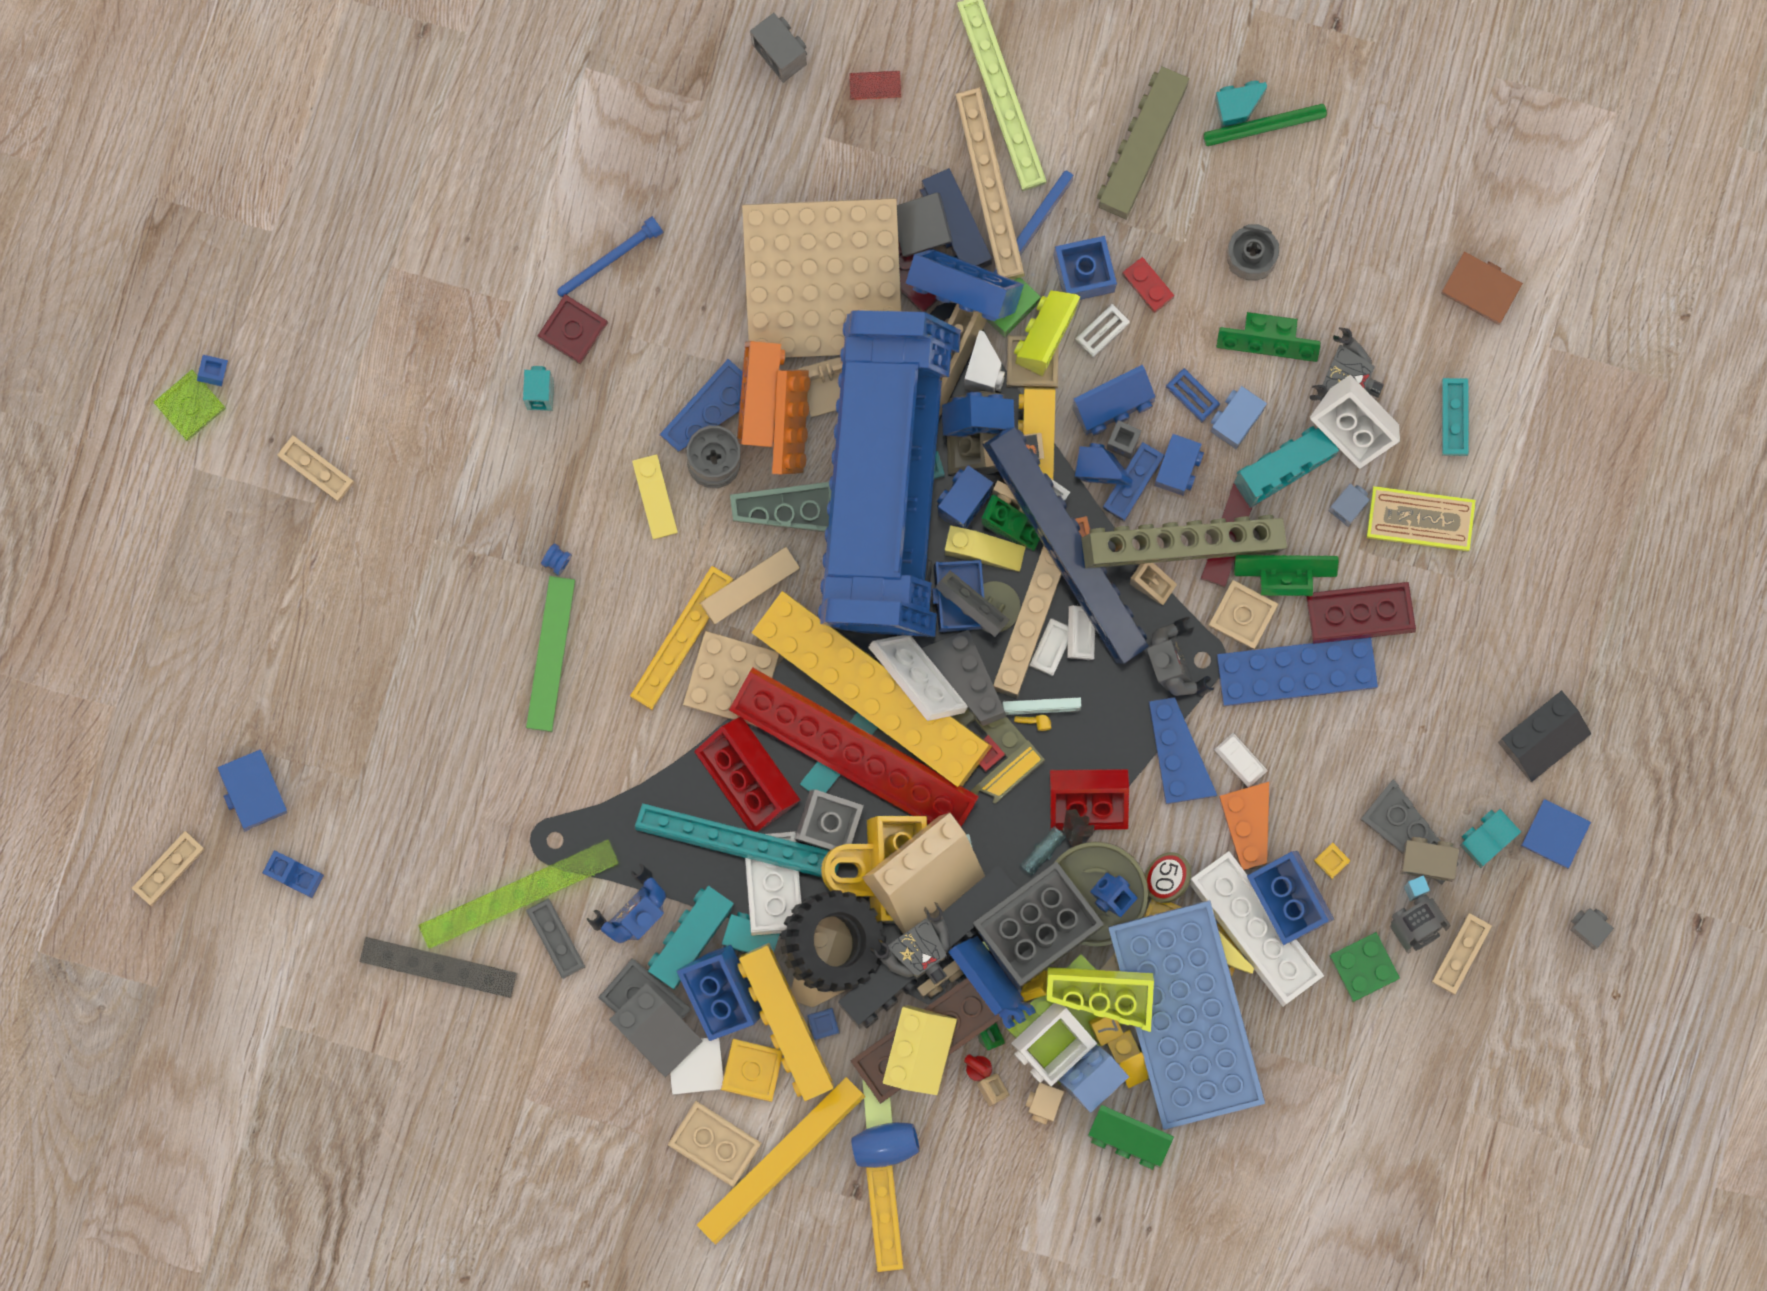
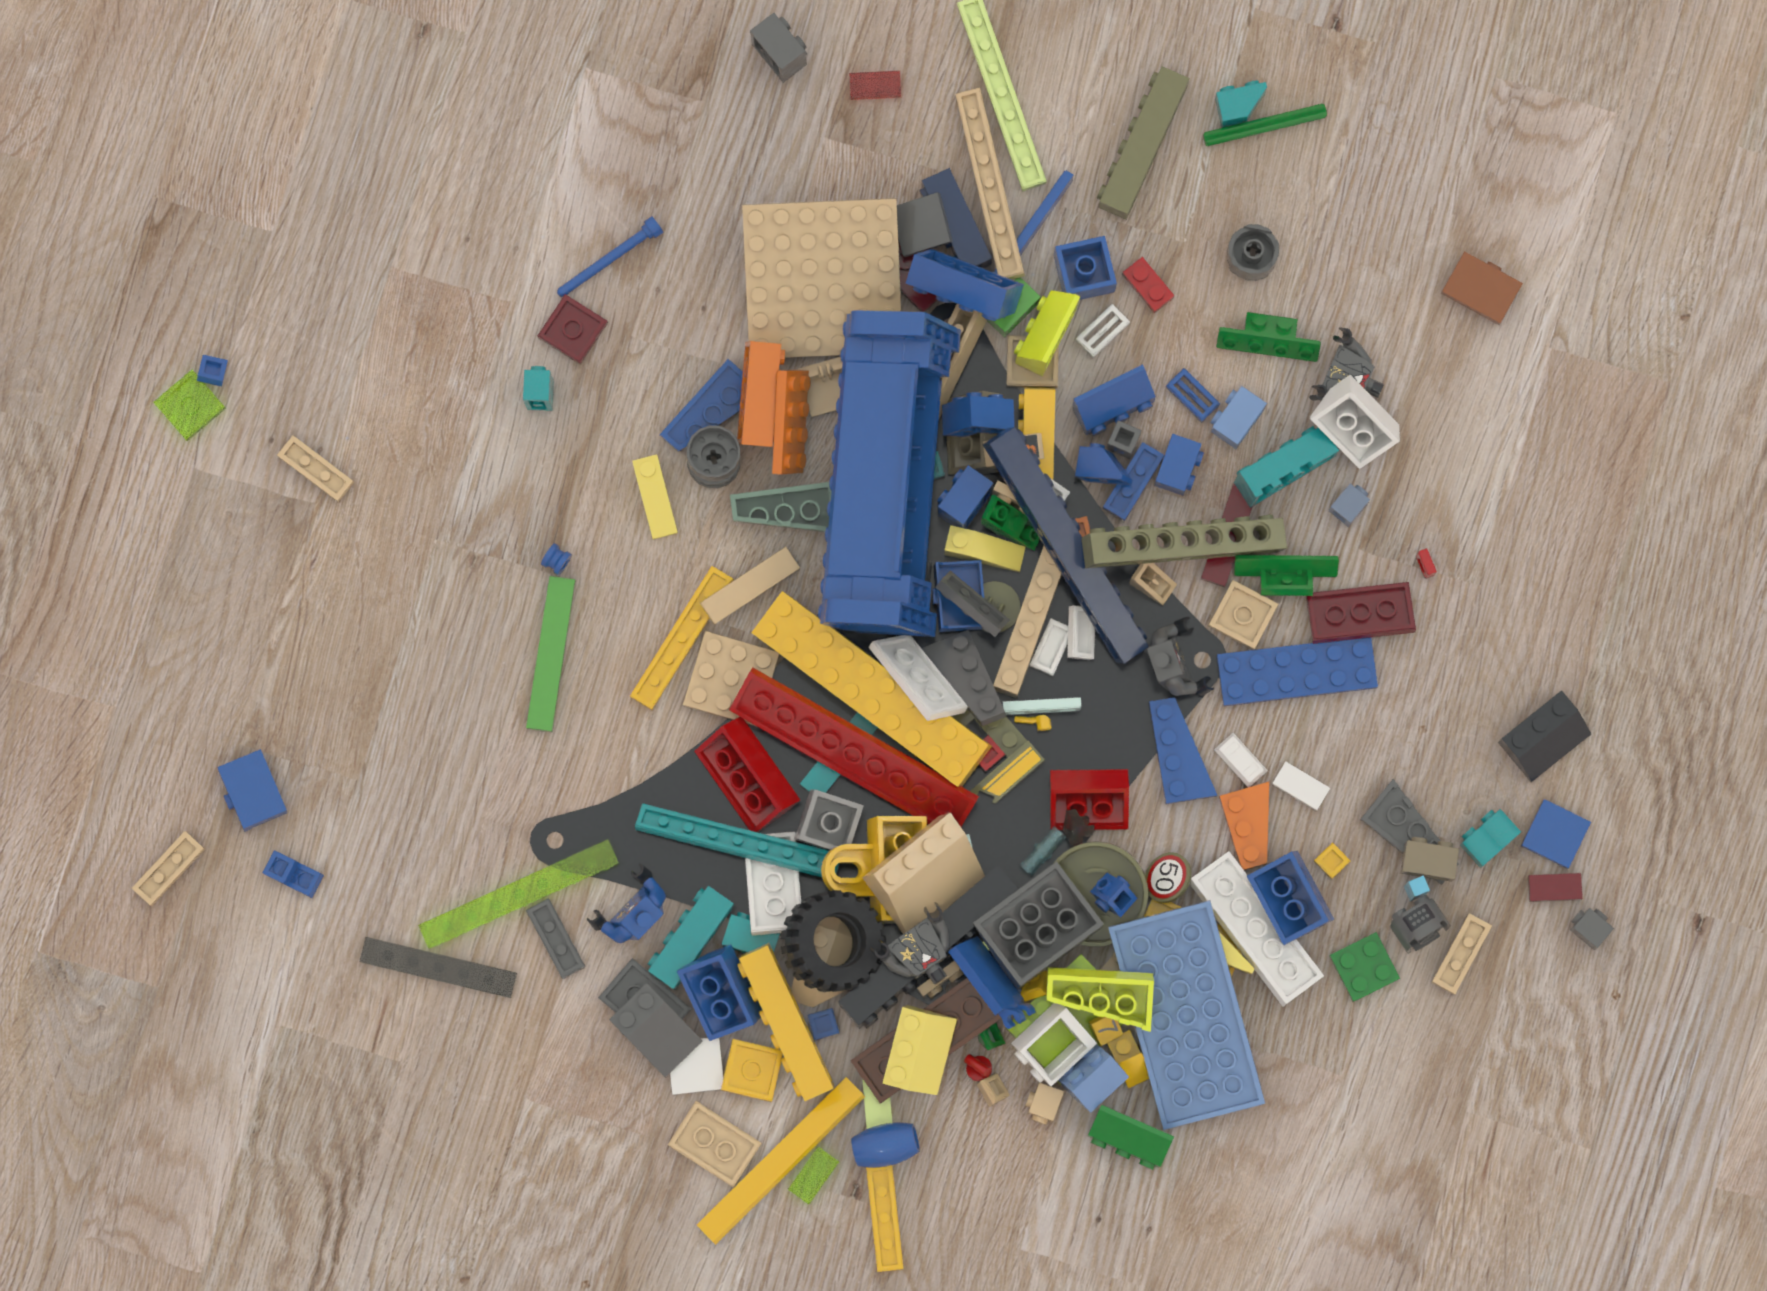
white slope [964,330,1005,393] -> none
tile [1366,486,1476,552] -> none
teal plate [1442,378,1469,456] -> none
none -> clear neon green tile [788,1147,839,1204]
none -> white tile [1272,761,1330,811]
none -> red tile [1416,548,1437,579]
none -> dark red tile [1528,873,1583,902]

